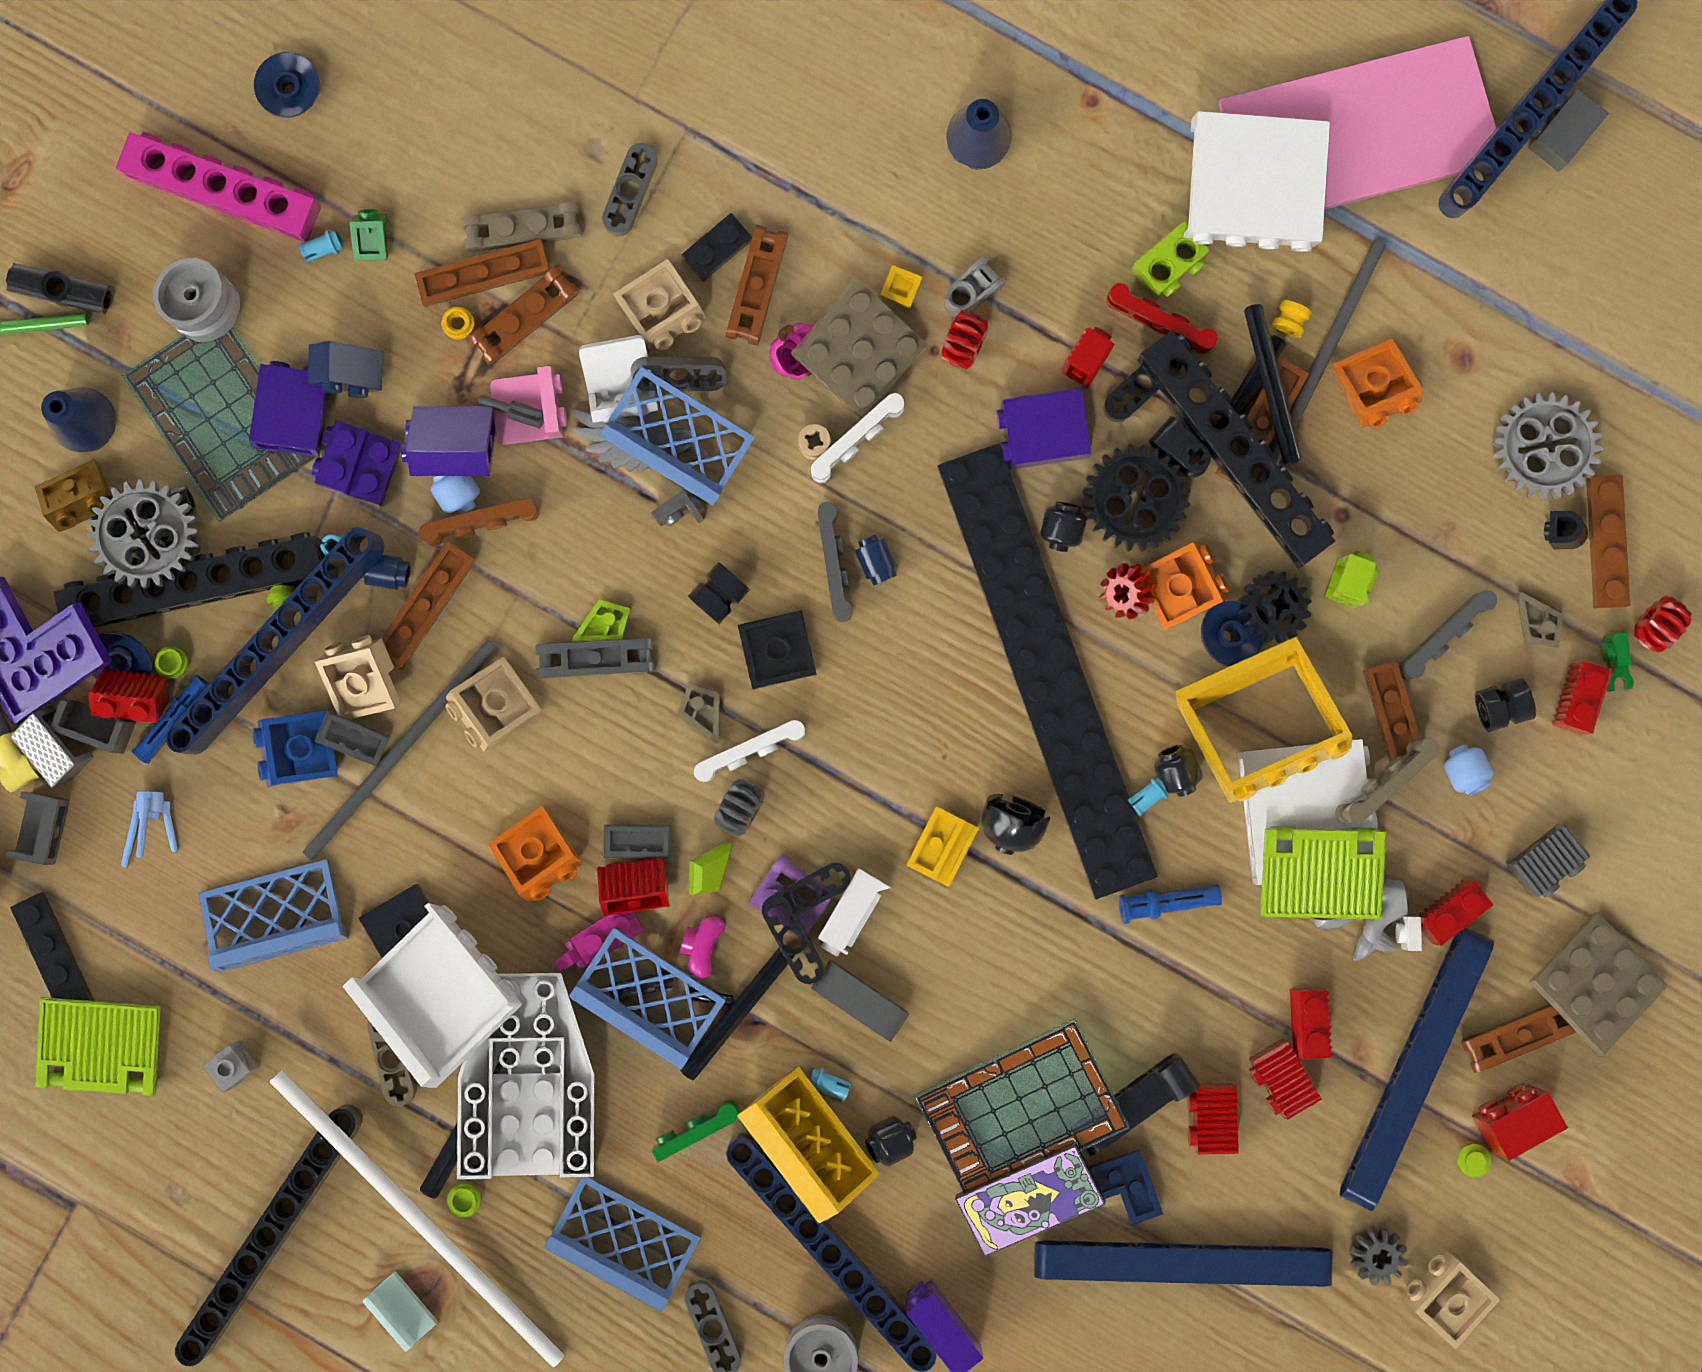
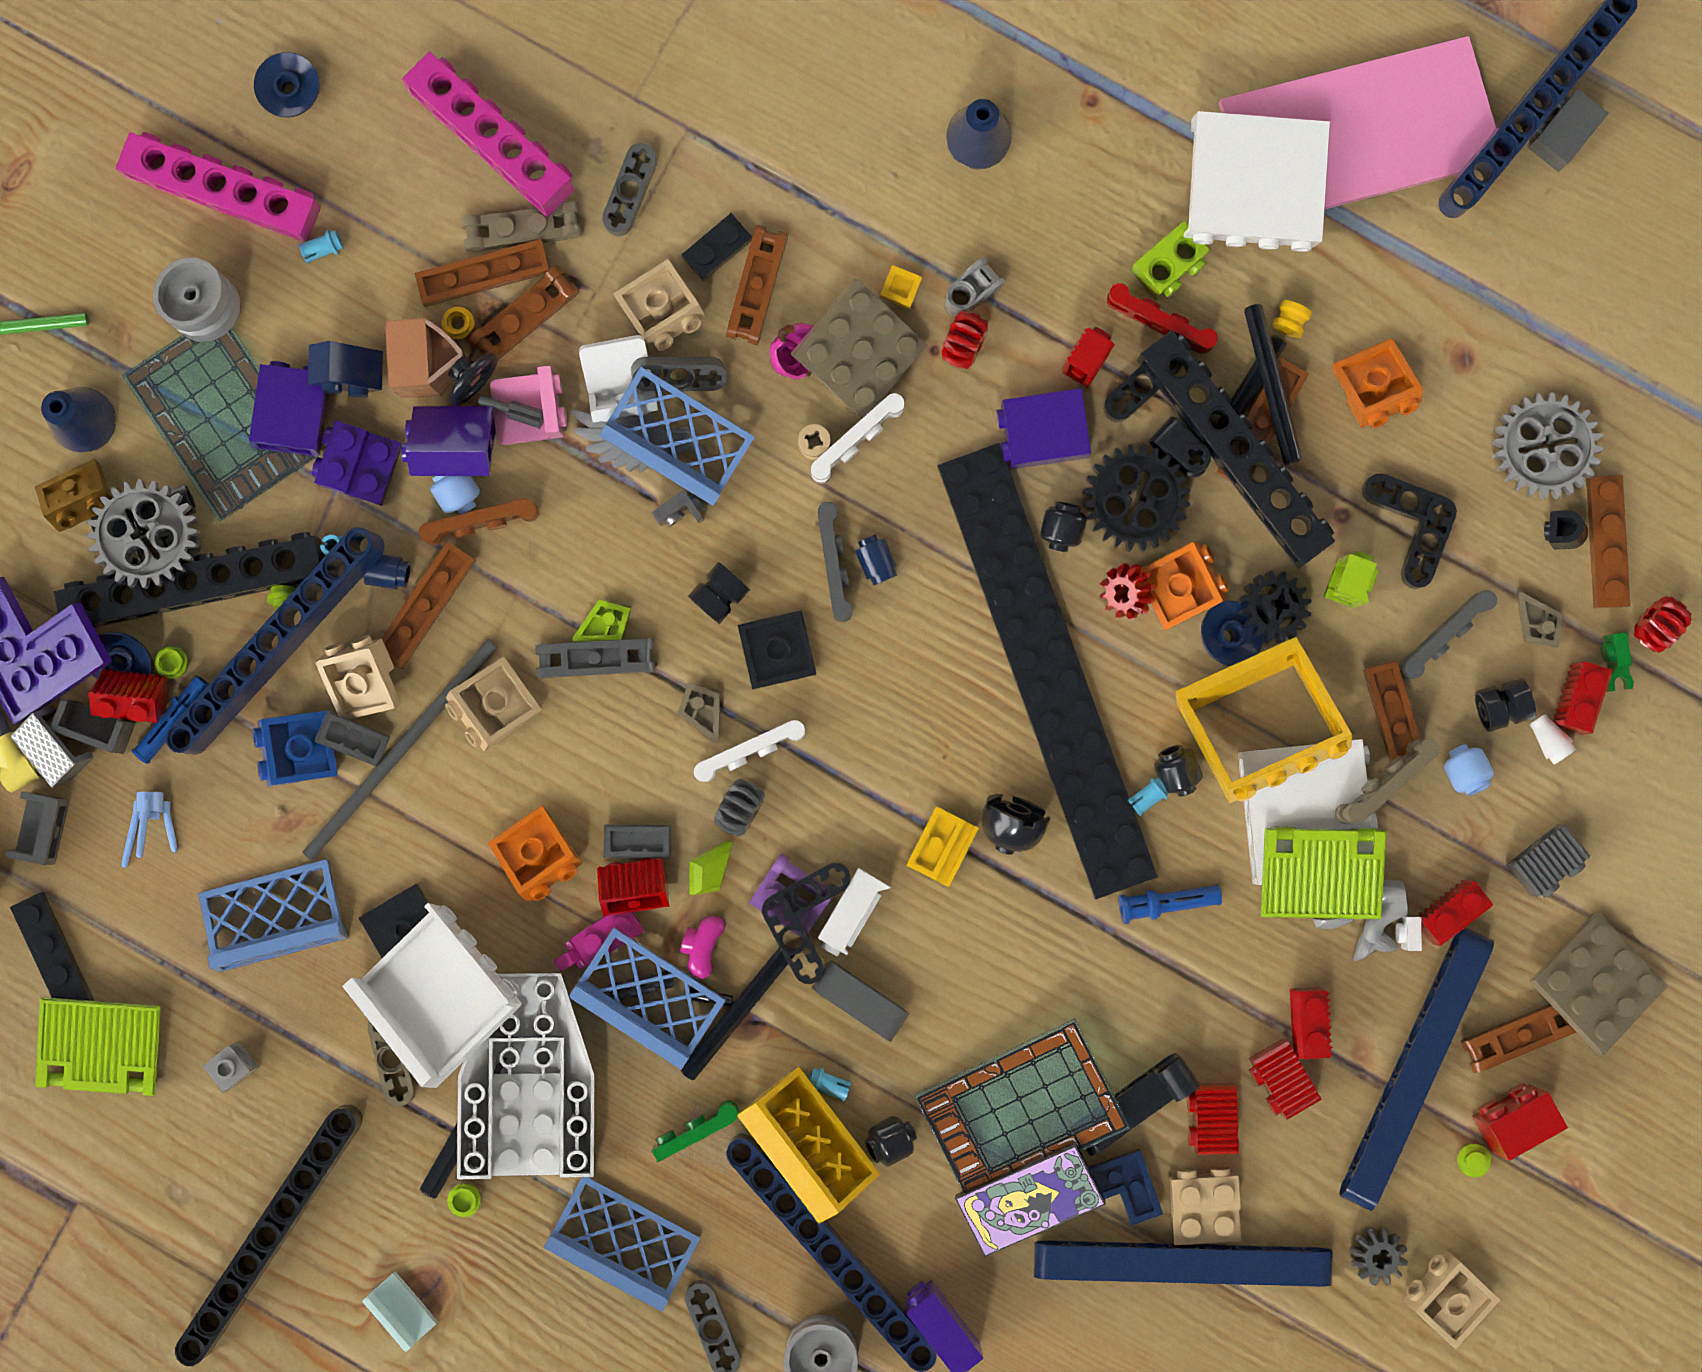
black piece [6,263,113,315] -> none
white piece [270,1070,565,1367] -> none
bracket [350,209,388,261] -> none
dark grey piece [1256,240,1386,482] -> none
none -> nougat piece [385,318,497,406]
none -> dark pink brick [402,51,575,218]
none -> tan plate [1168,1167,1241,1245]
none -> black beam [1362,473,1457,589]
none -> white cone [1530,714,1577,765]

